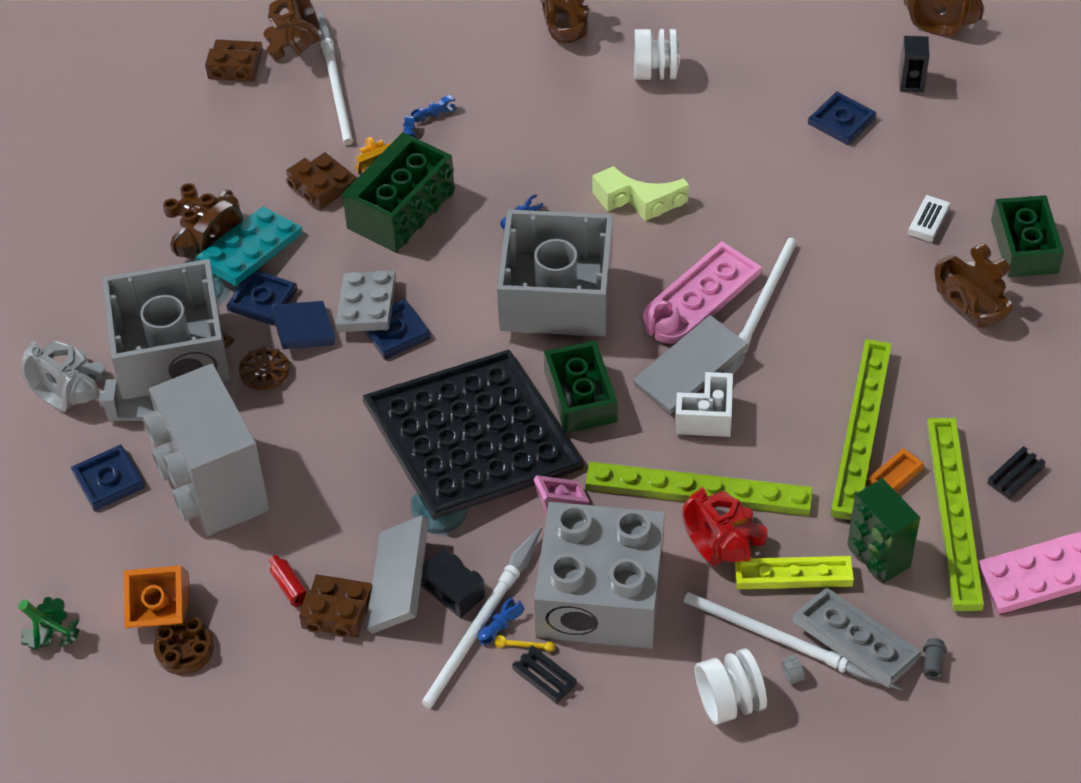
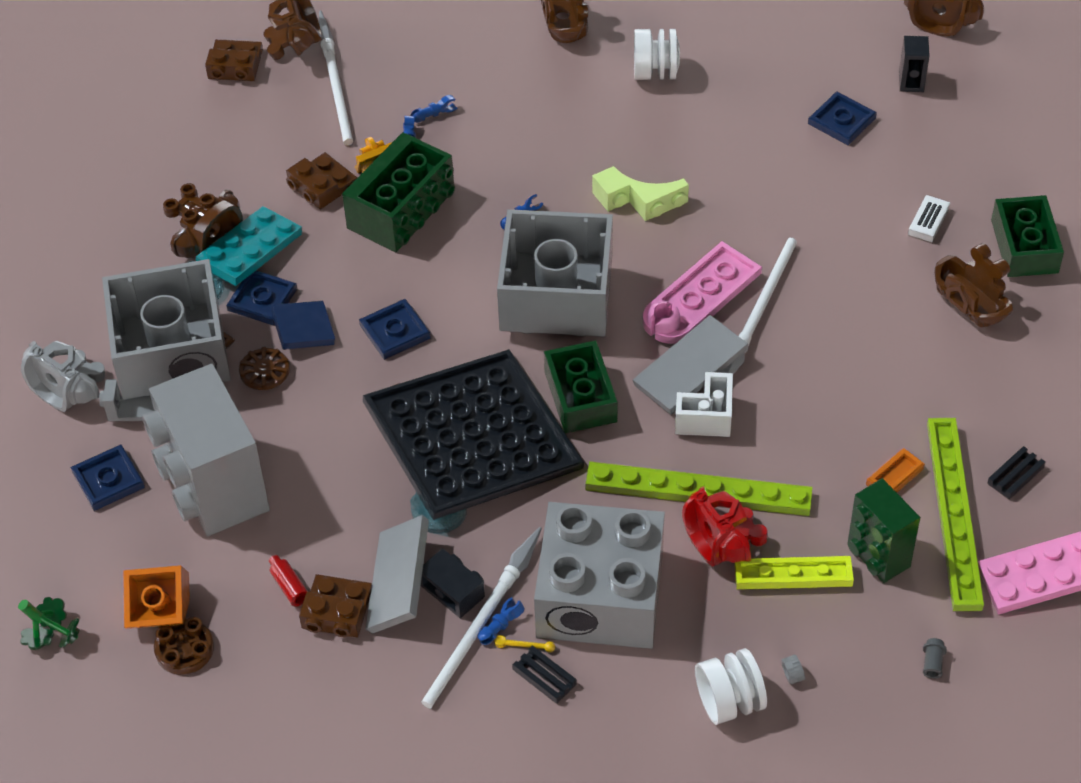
light grey plate [335,270,397,333] -> none
bright pink slope [534,476,590,515] -> none
white piece [684,592,903,690] -> none
light grey tile [792,588,923,688] -> none
lime plate [830,339,892,520] -> none

